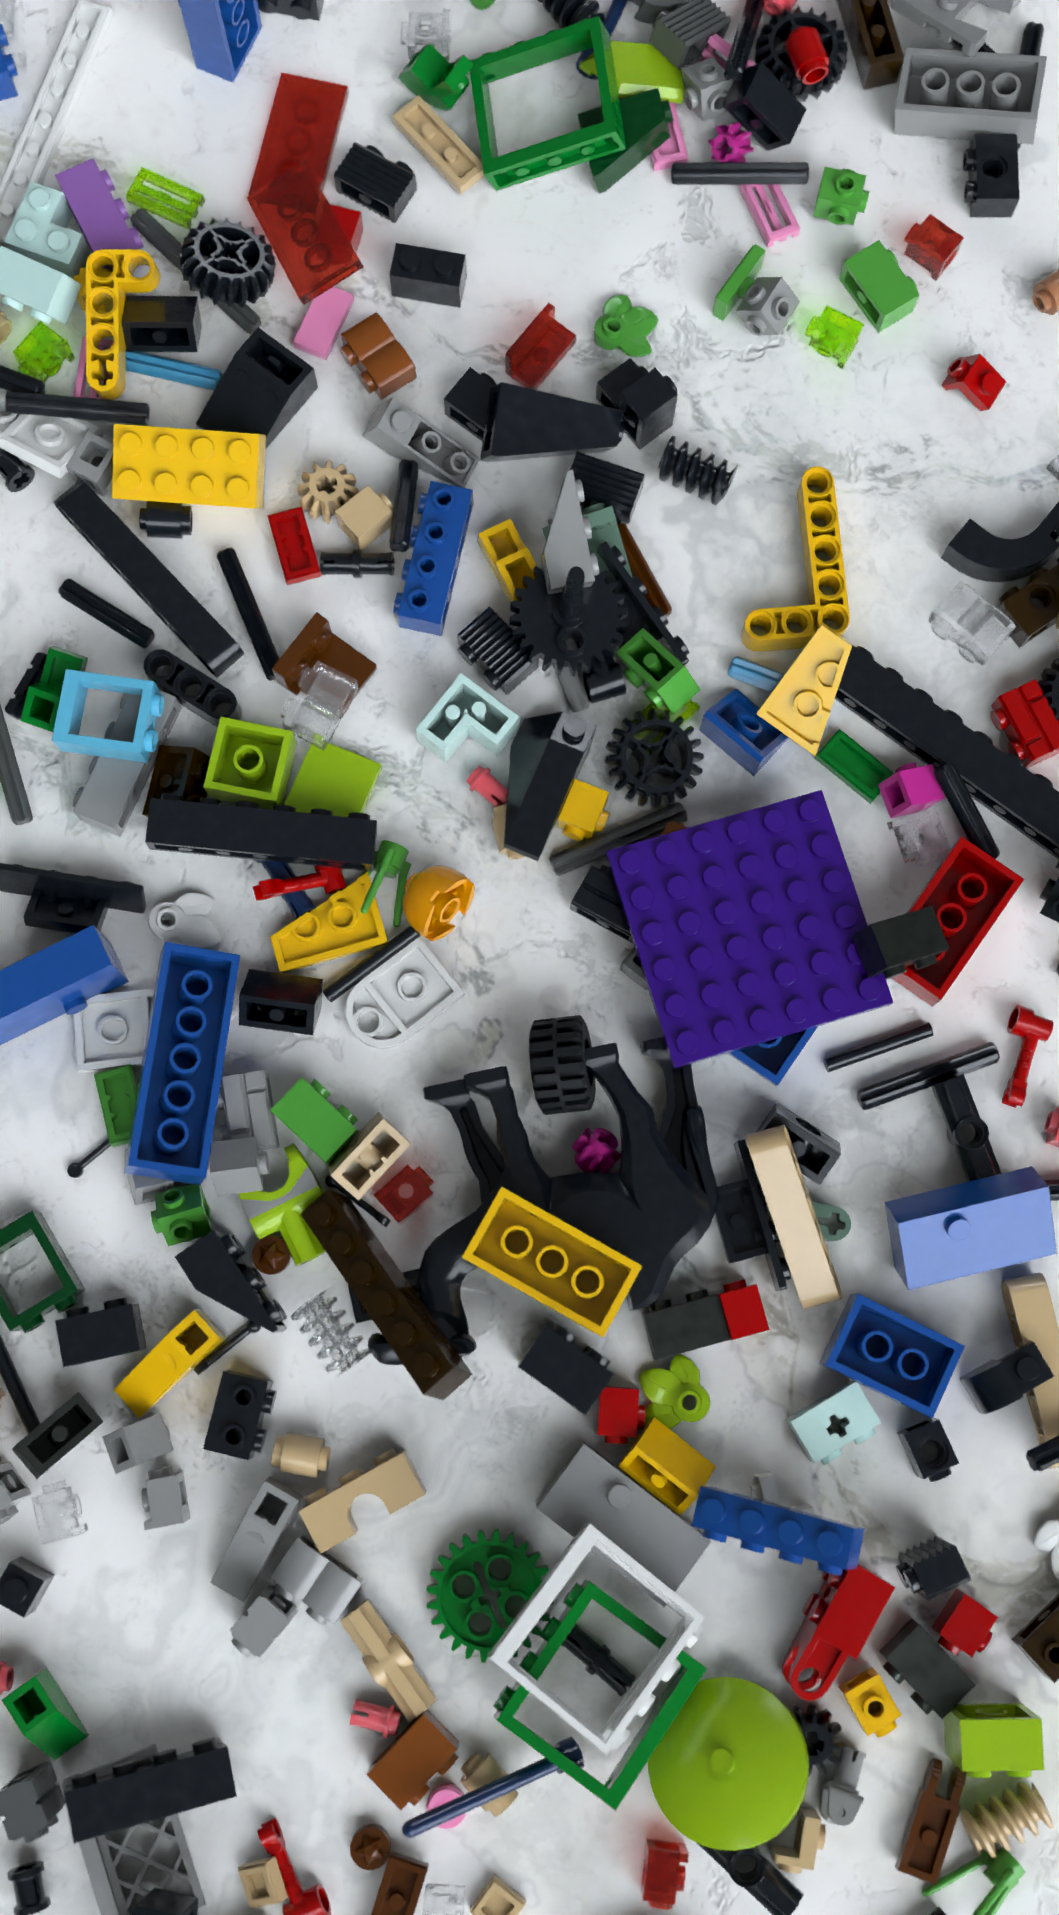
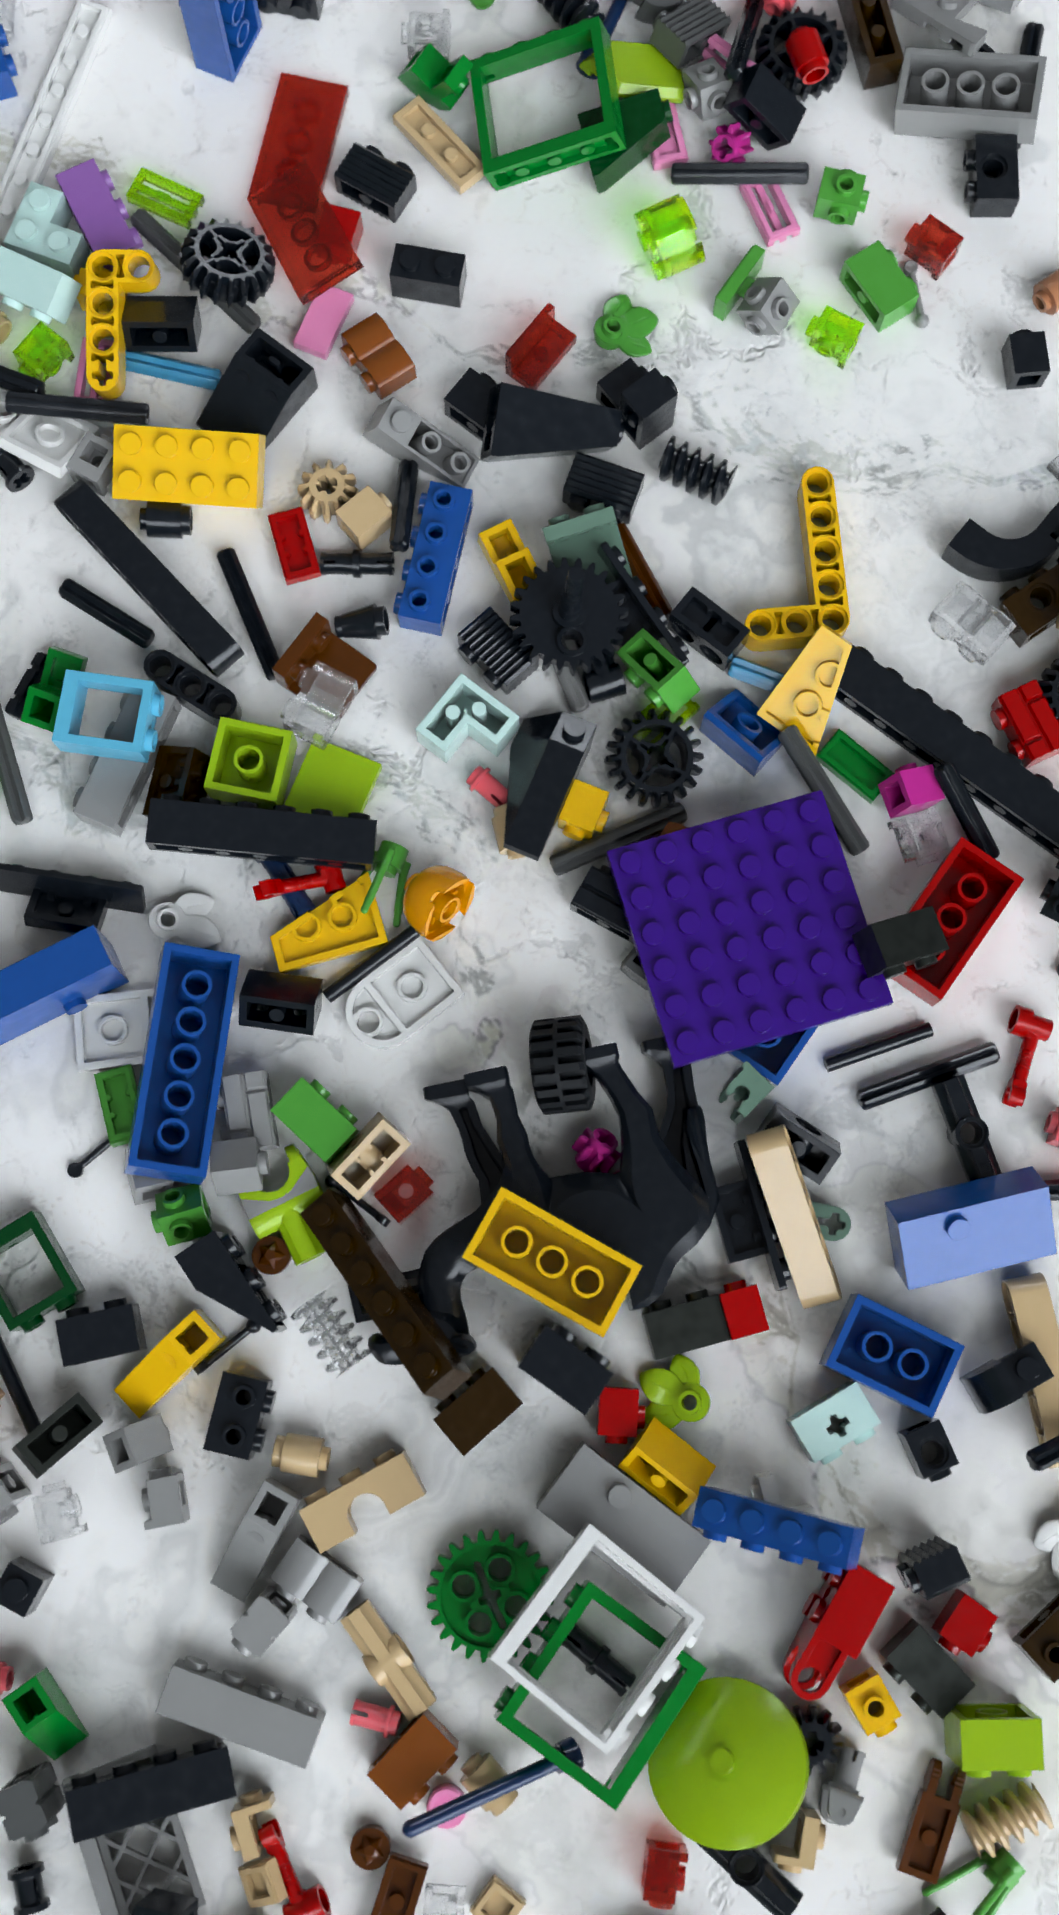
light grey slope [541,470,599,595] -> none
red bracket [941,354,1007,411] -> none
none -> light grey brick [155,1656,326,1769]
none -> tan bracket [229,1789,276,1862]
none -> black cone [334,603,390,640]
none -> dark brown brick [433,1366,523,1456]
none -> clear neon green brick [634,193,705,281]
none -> black brick [667,586,750,671]
none -> sand green hinge [719,1061,774,1124]
none -> dark grey axle [778,725,870,856]
none -> light grey hinge [903,260,929,328]
none -> black brick [1001,329,1051,390]

